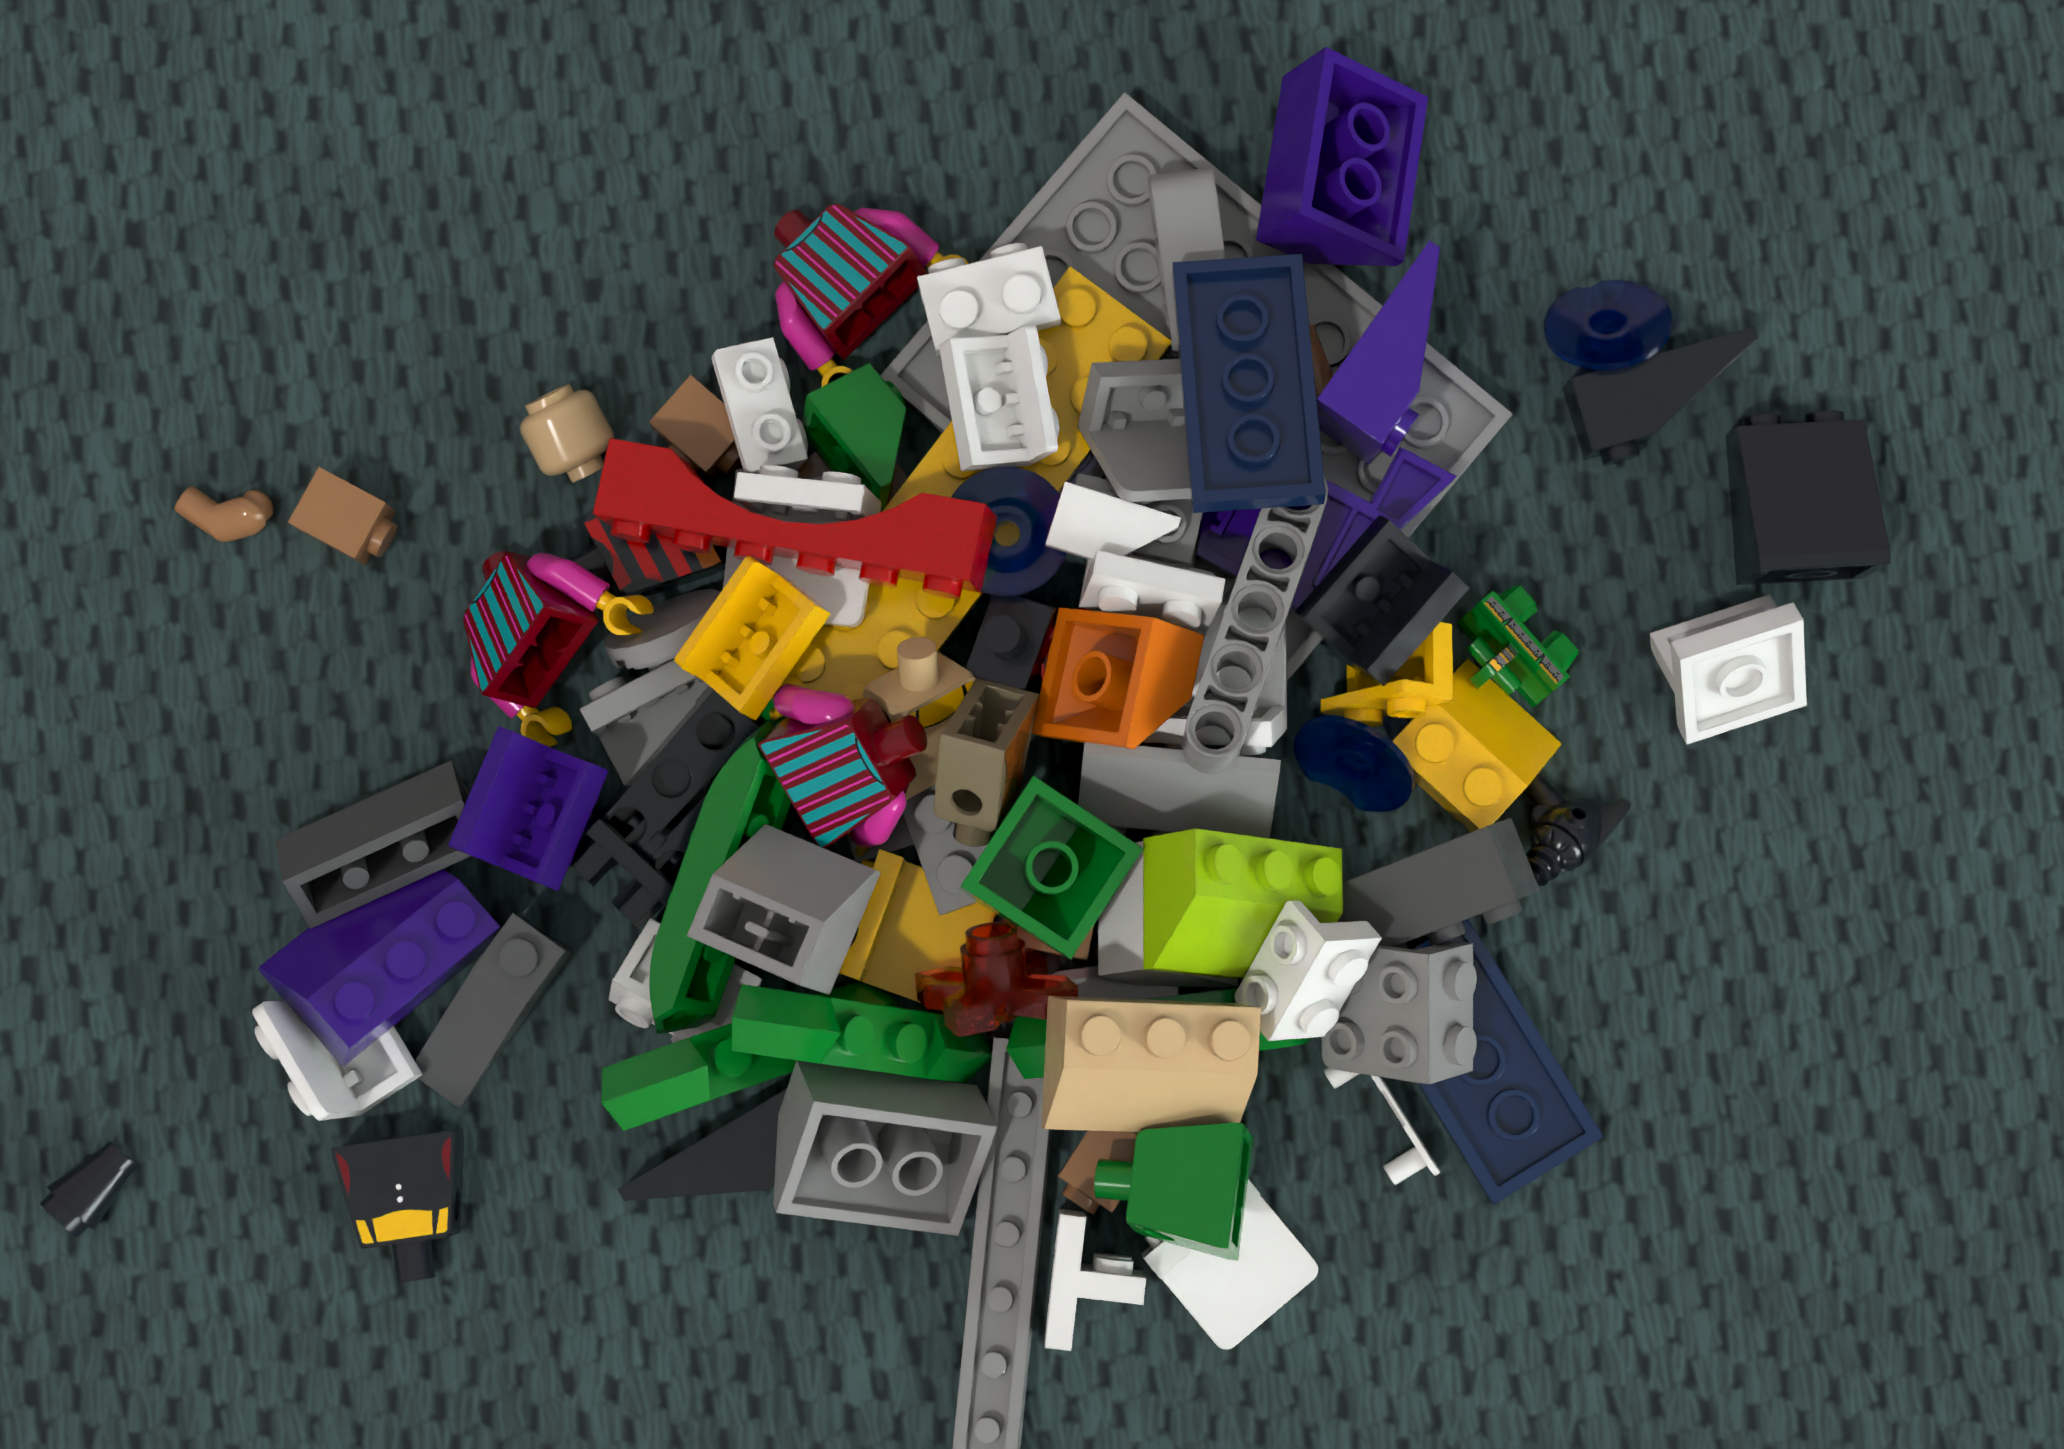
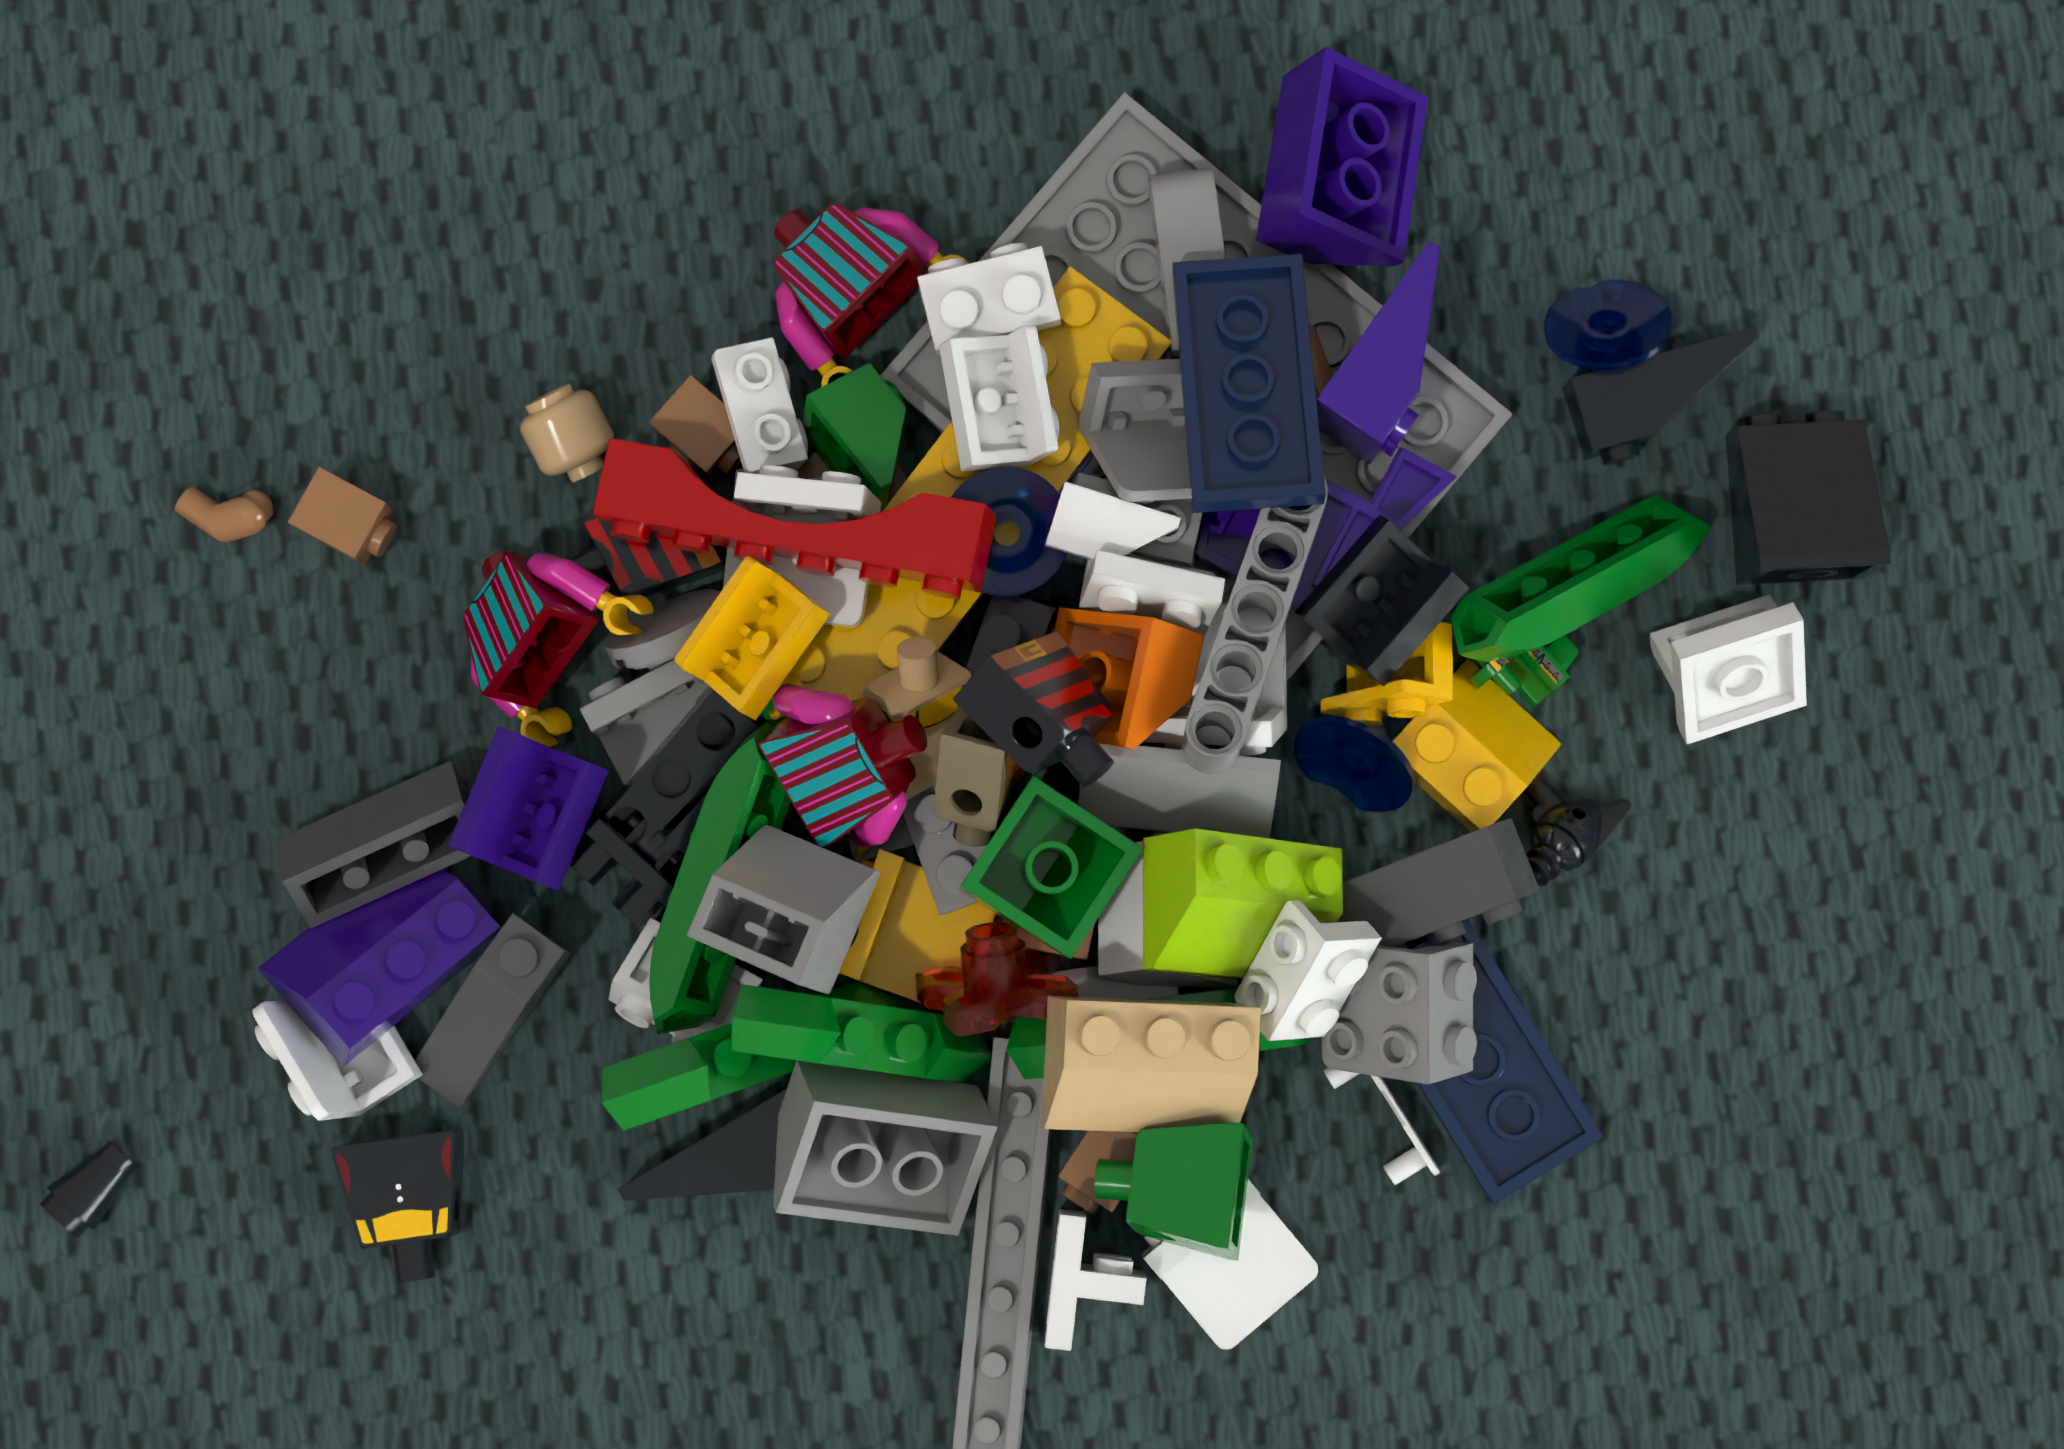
none -> torso [953,631,1114,787]
none -> green brick [1450,494,1711,661]

